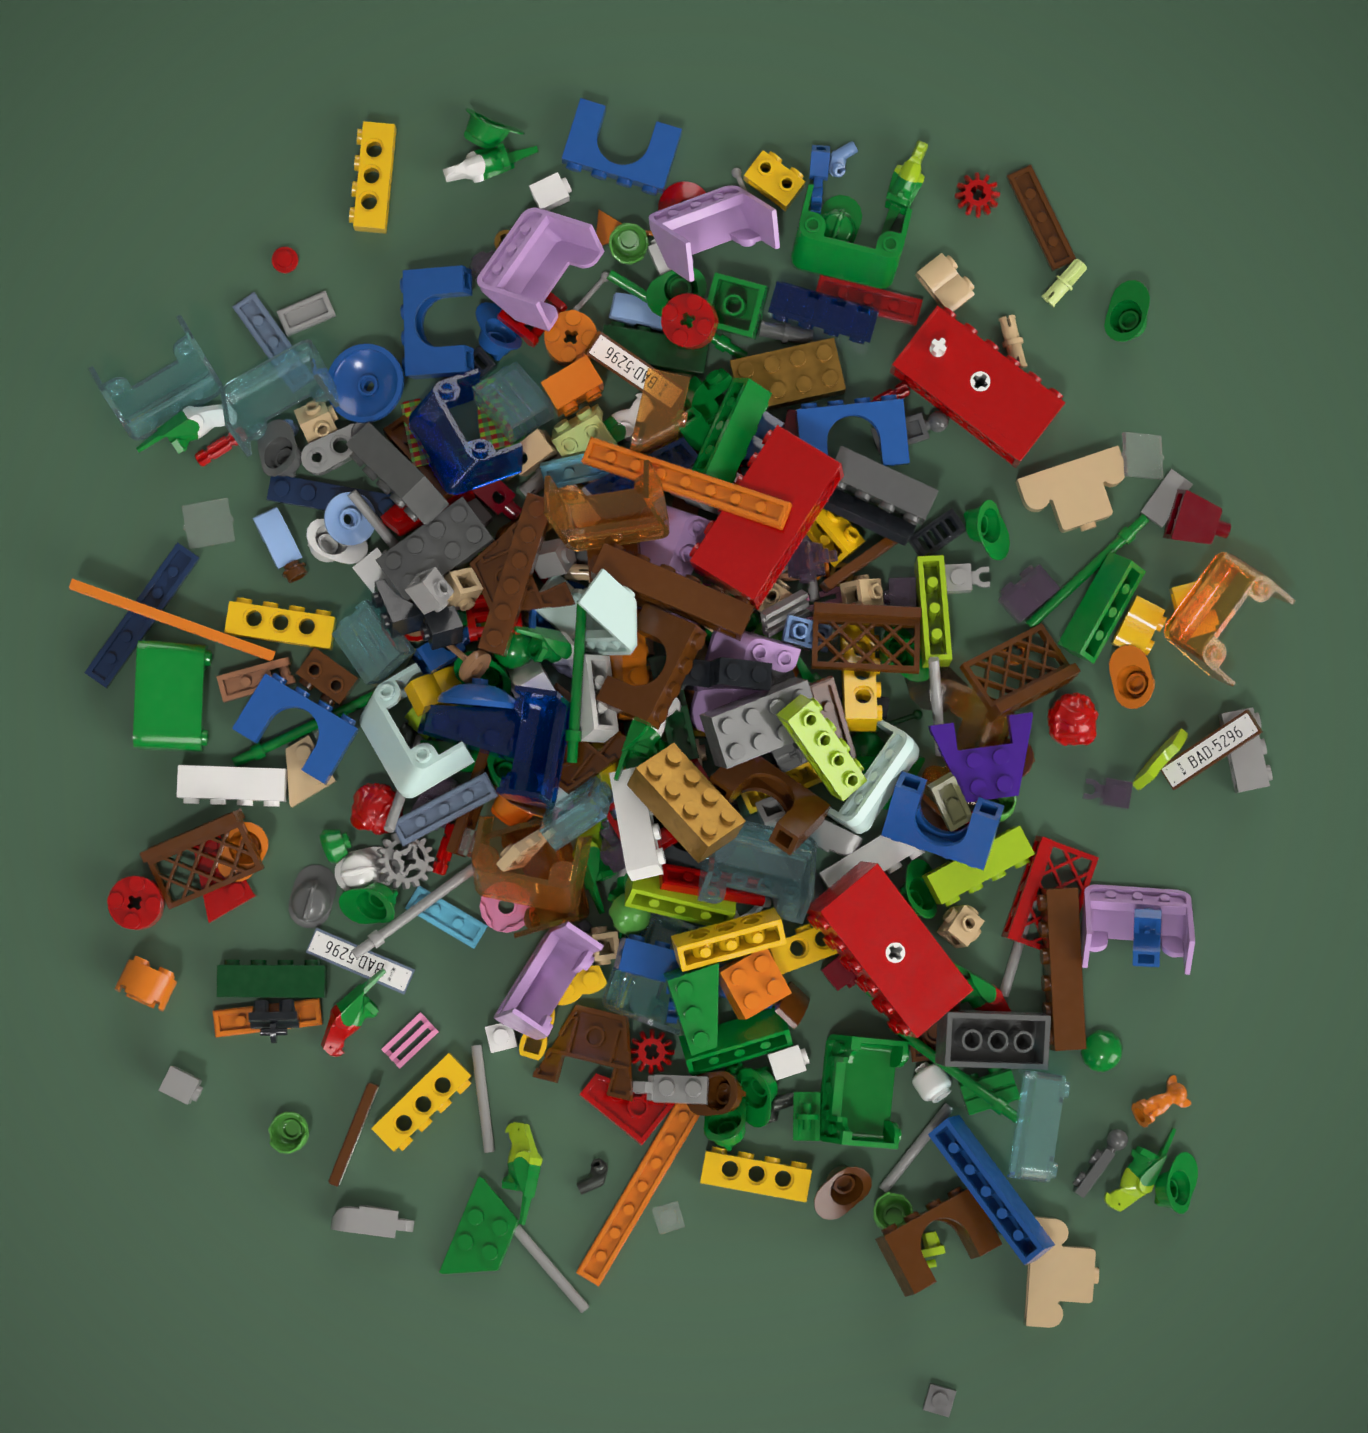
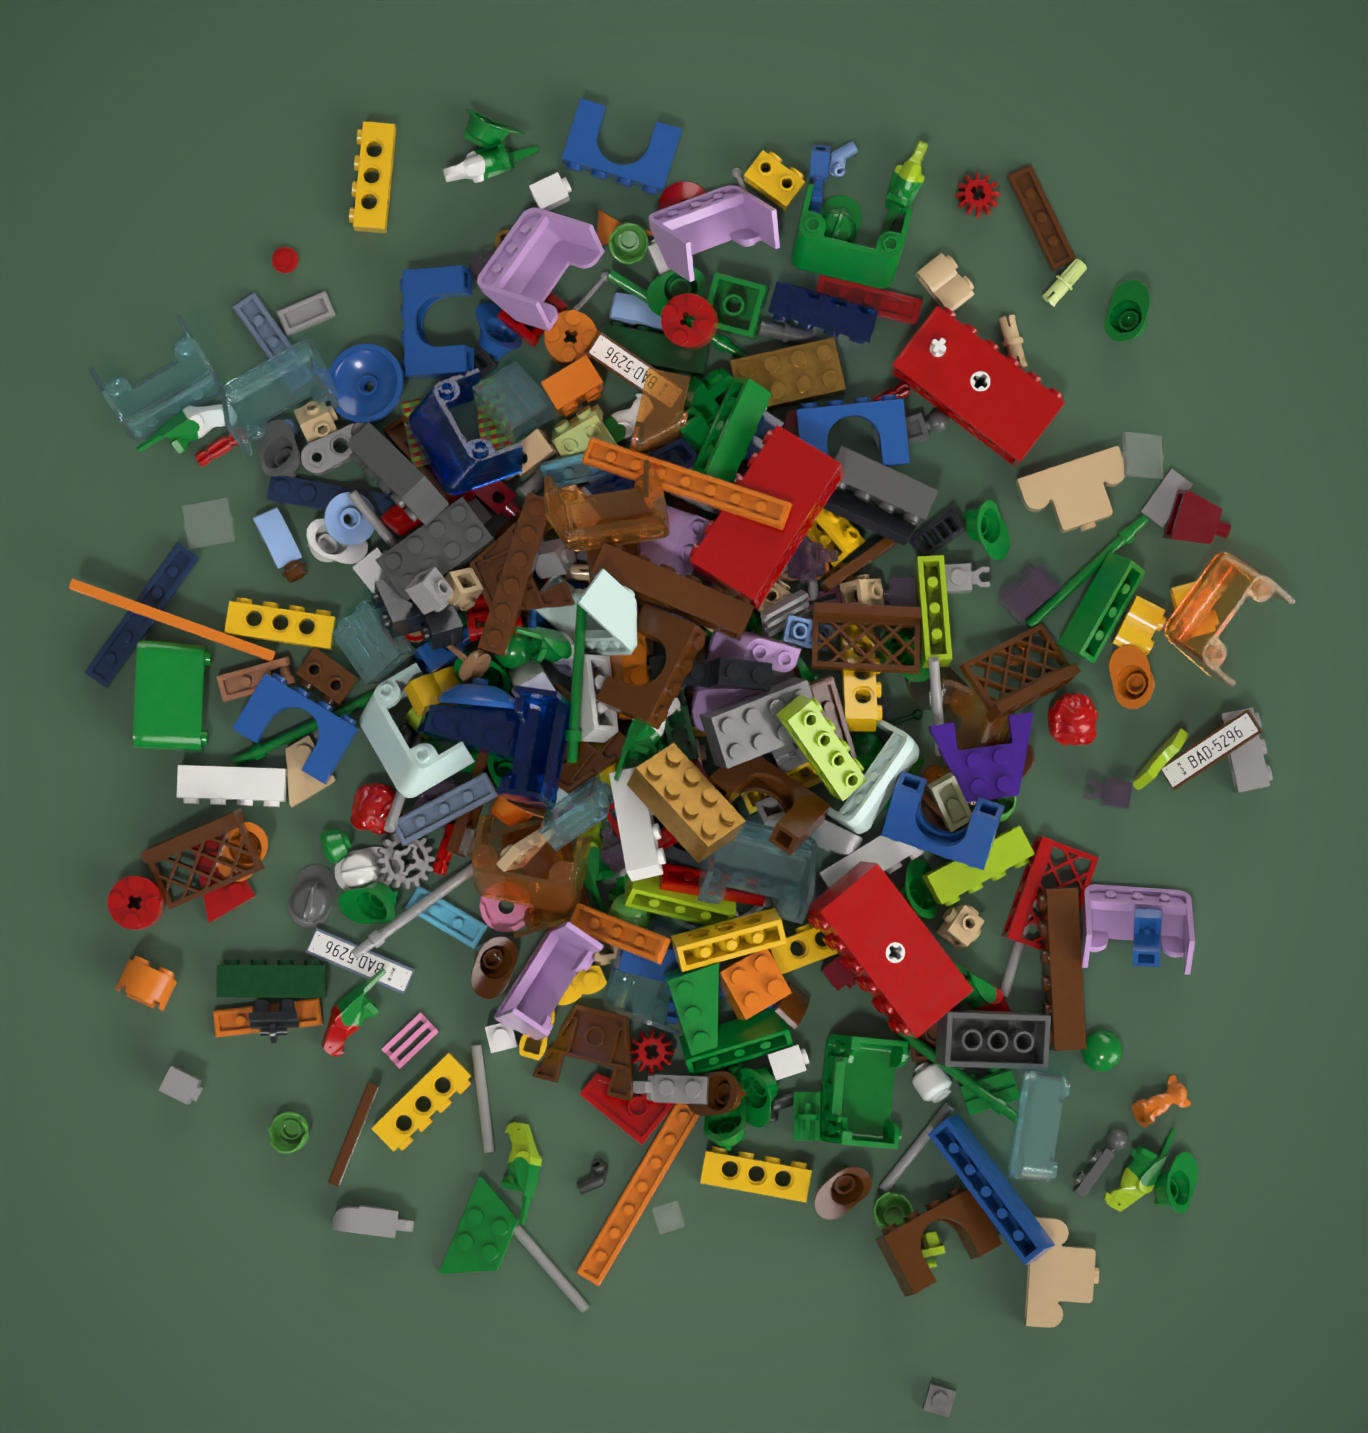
none -> reddish brown piece [470,936,518,999]
none -> orange tile [570,902,671,965]

